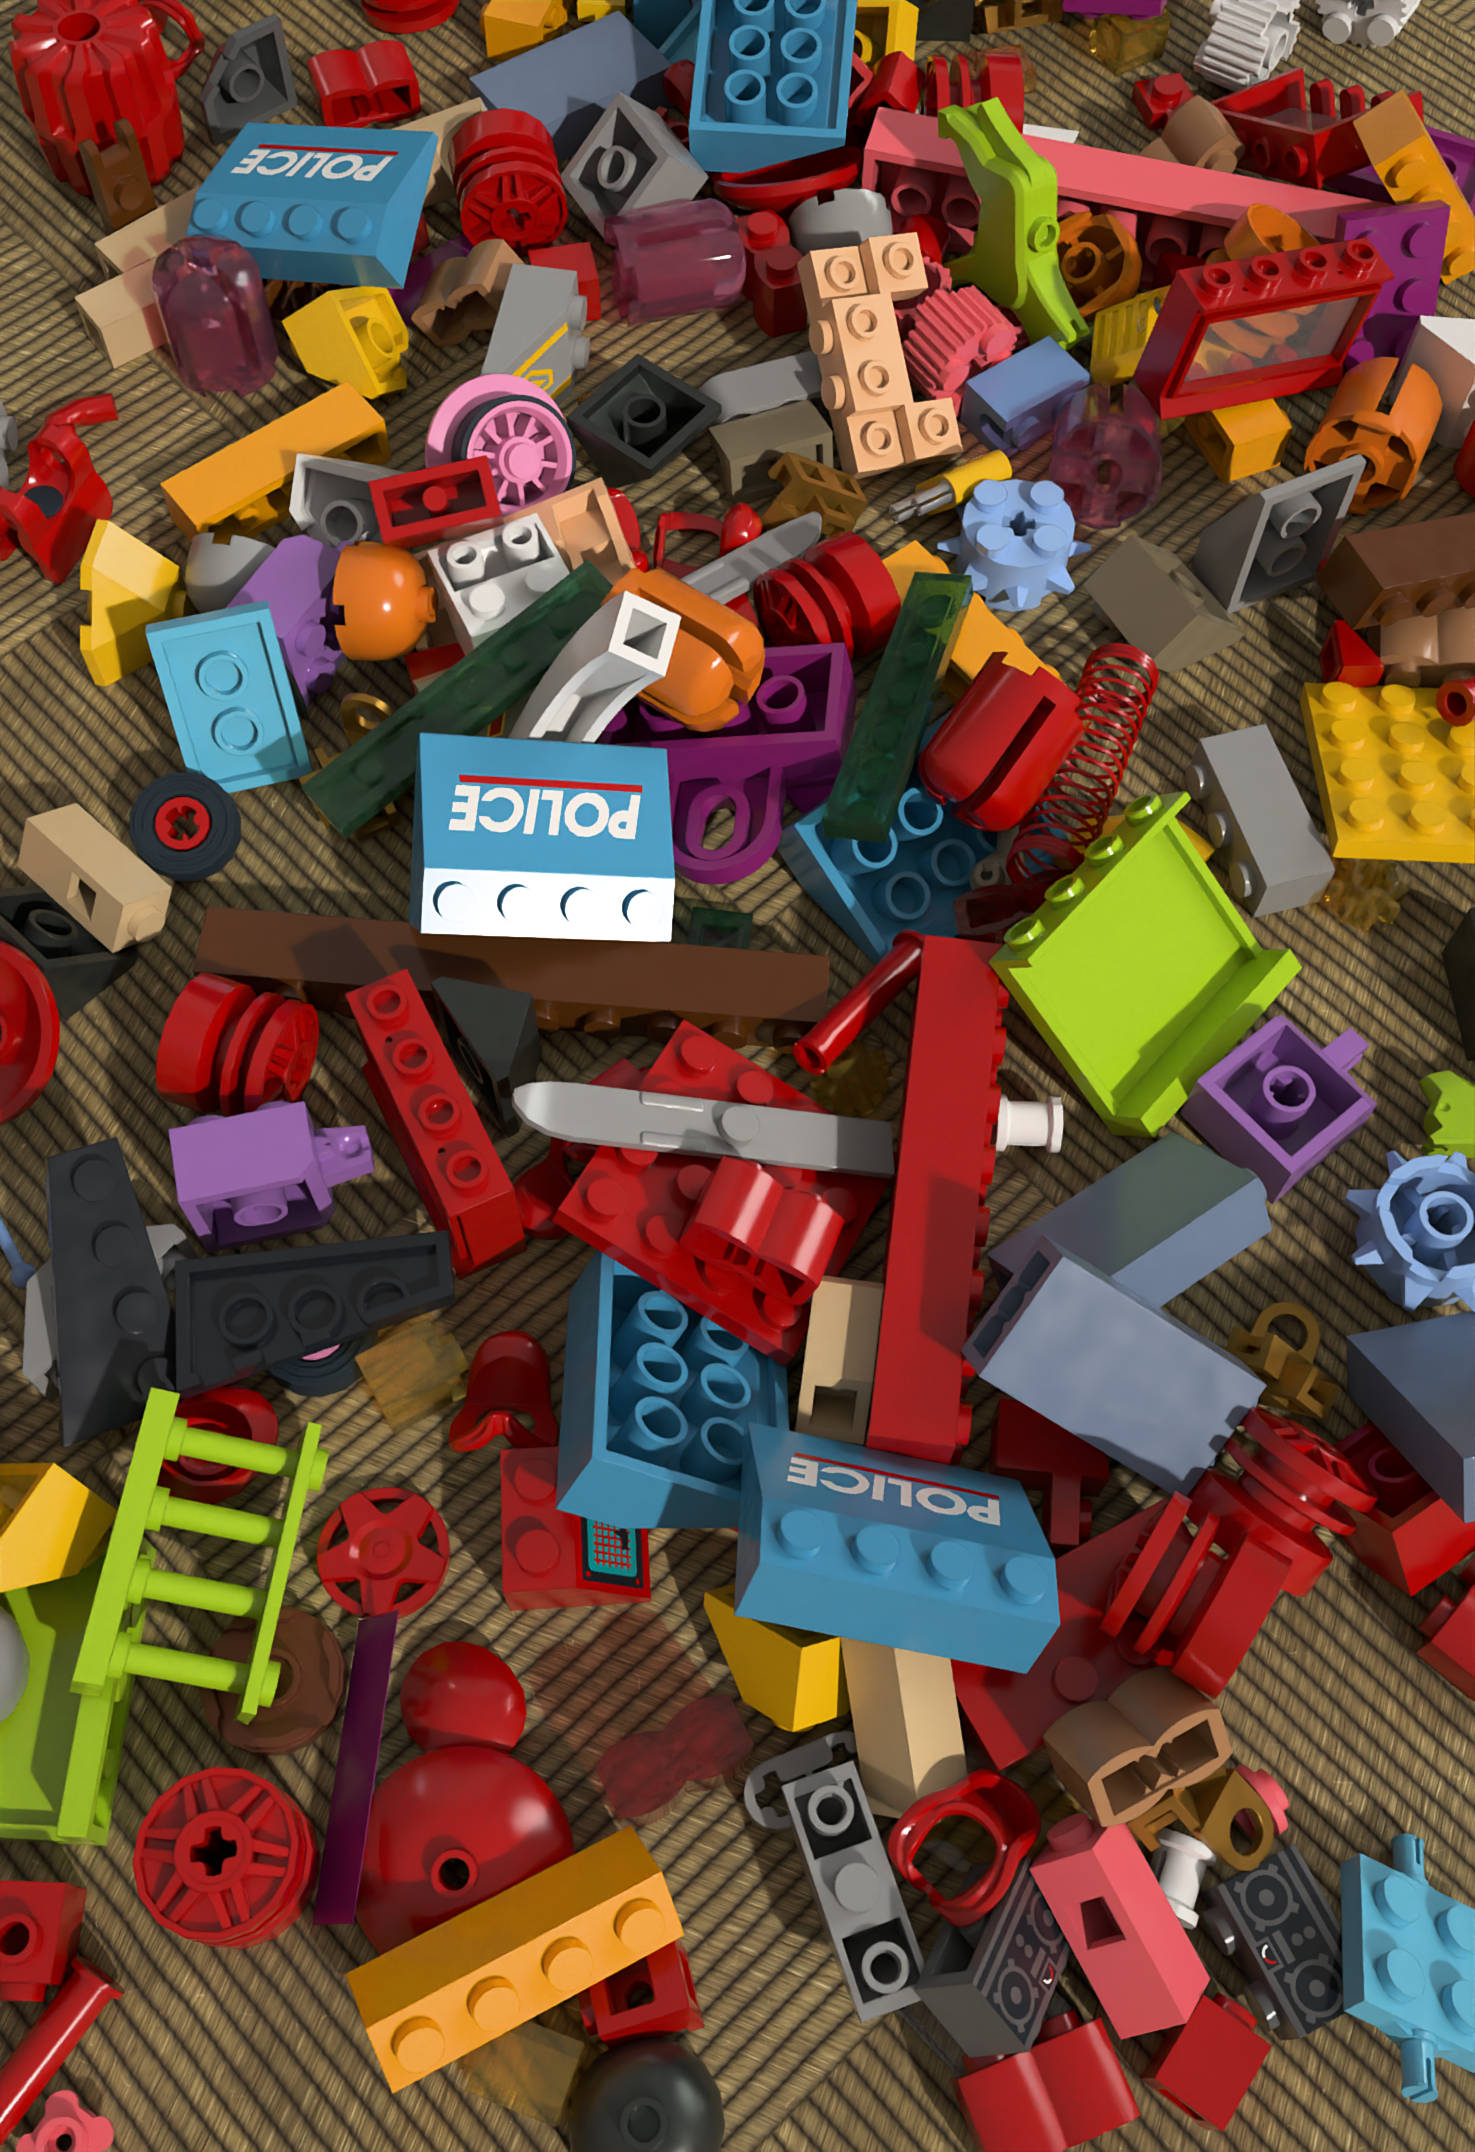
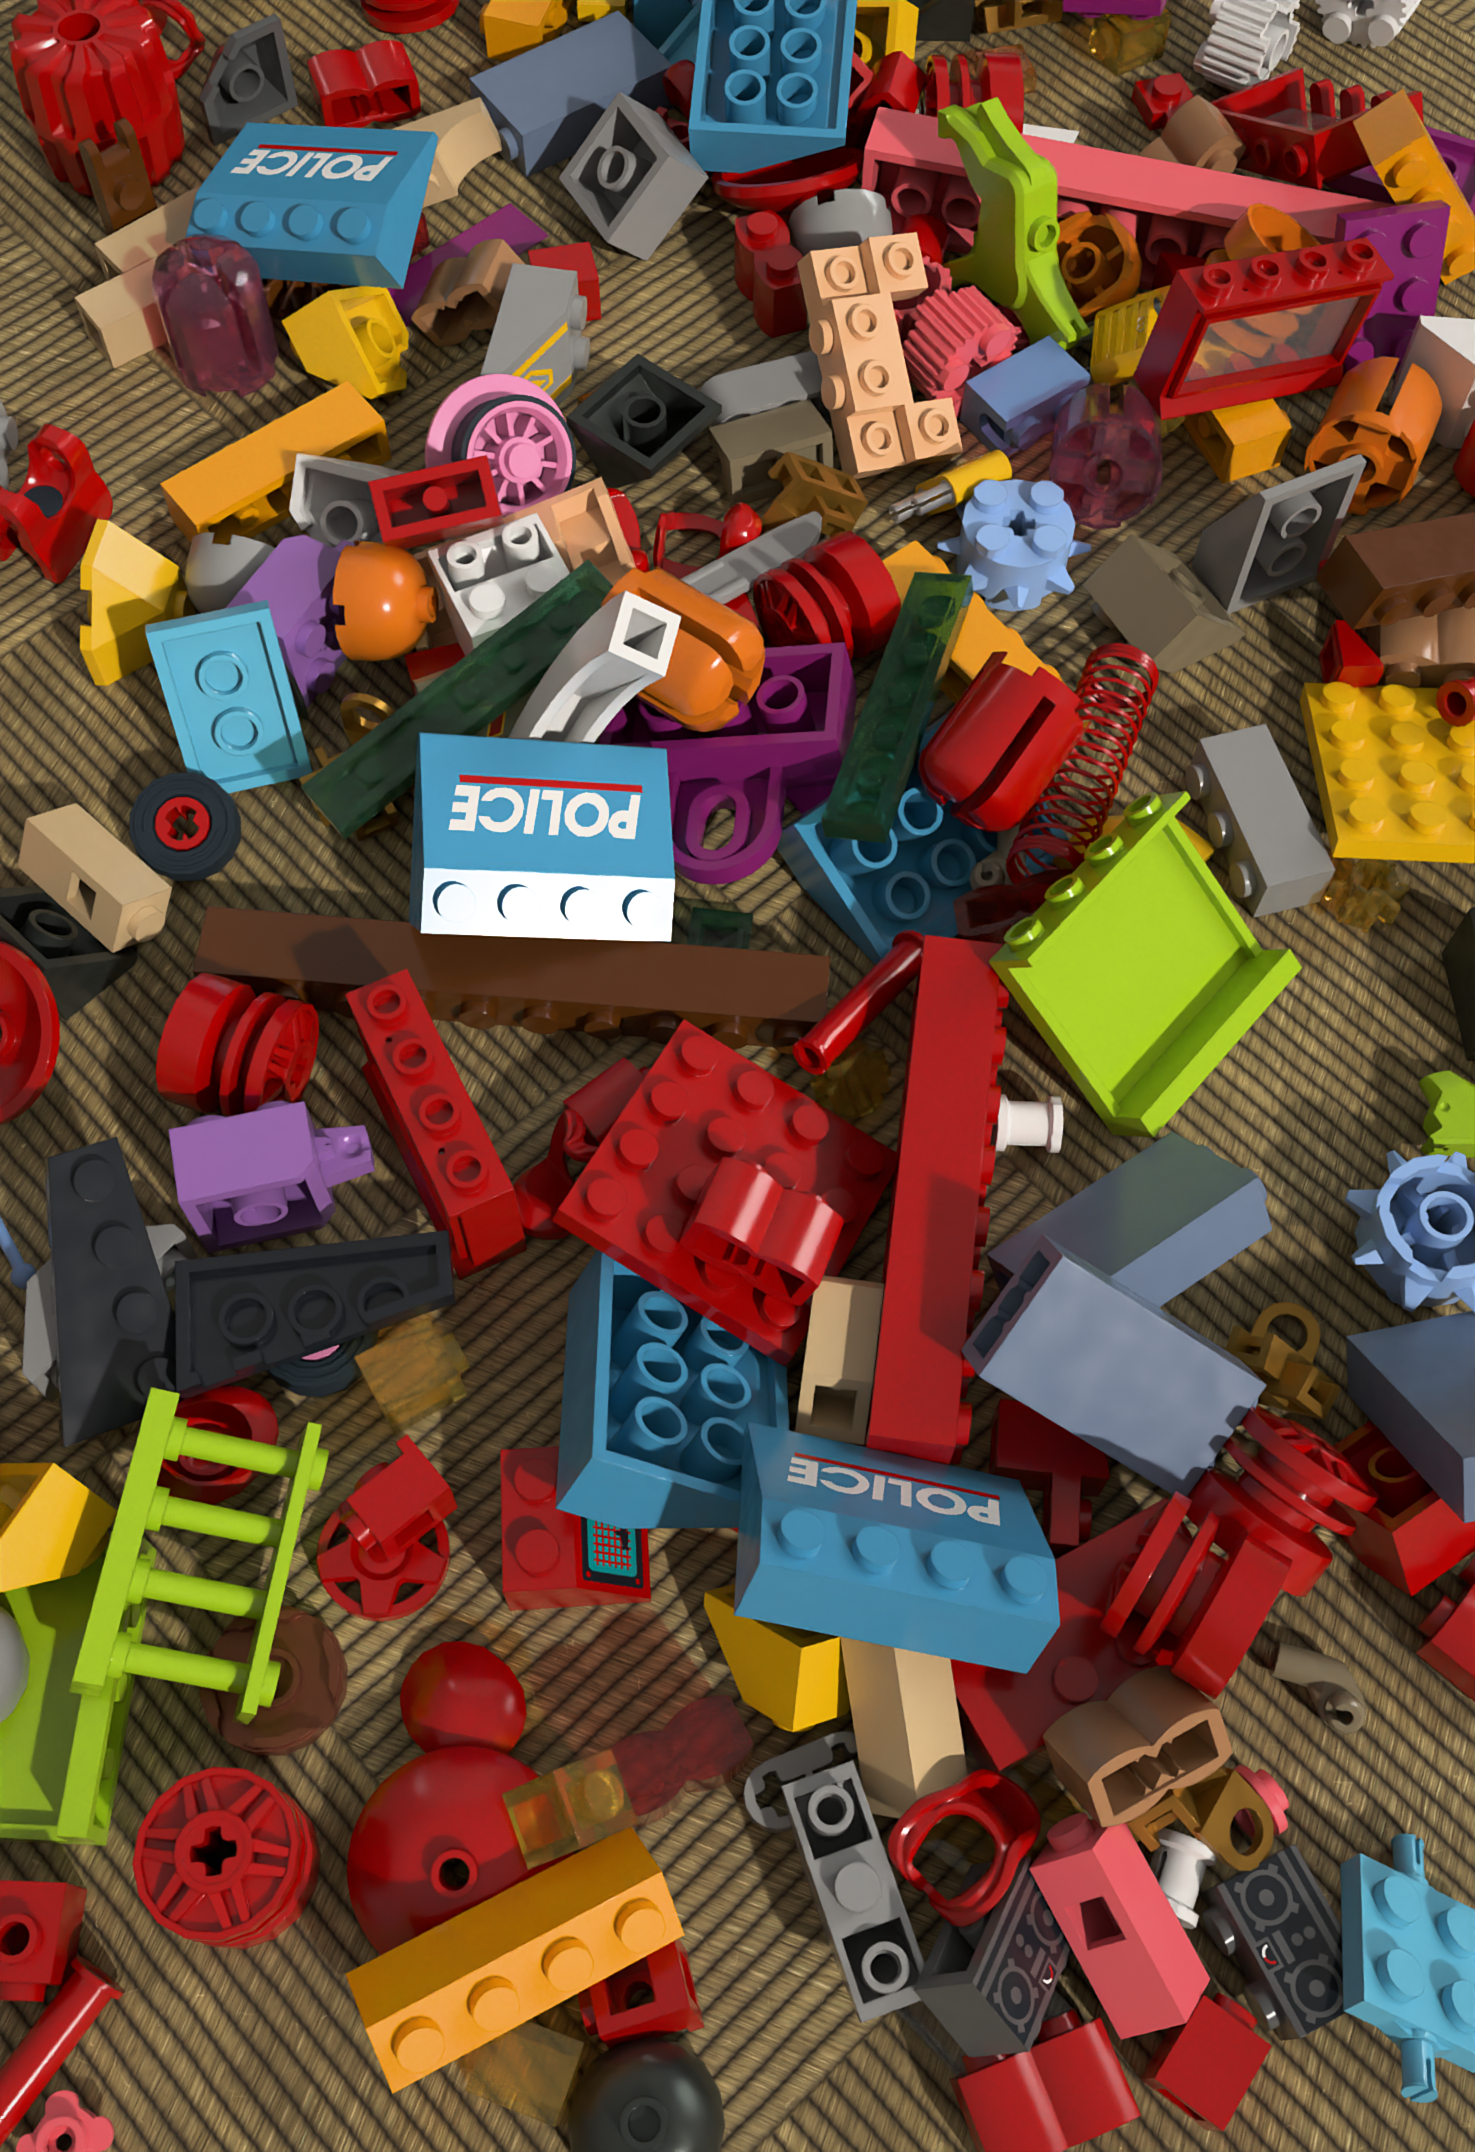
red arm [43,393,119,438] -> none
magenta sticker [312,1610,399,1925] -> none
pearl dark grey slope [431,976,542,1138] -> none
red wheel [448,108,568,258] -> none
red piece [449,1330,560,1452] -> none
light grey piece [511,1081,895,1179] -> none
clear pink cylinder [604,198,746,327] -> none
medium lavender hinge [1180,1015,1378,1204] -> none
none -> red brick [339,1434,458,1562]
none -> clear yellow brick [502,1748,639,1870]
none -> dark tan arm [1269,1640,1367,1735]

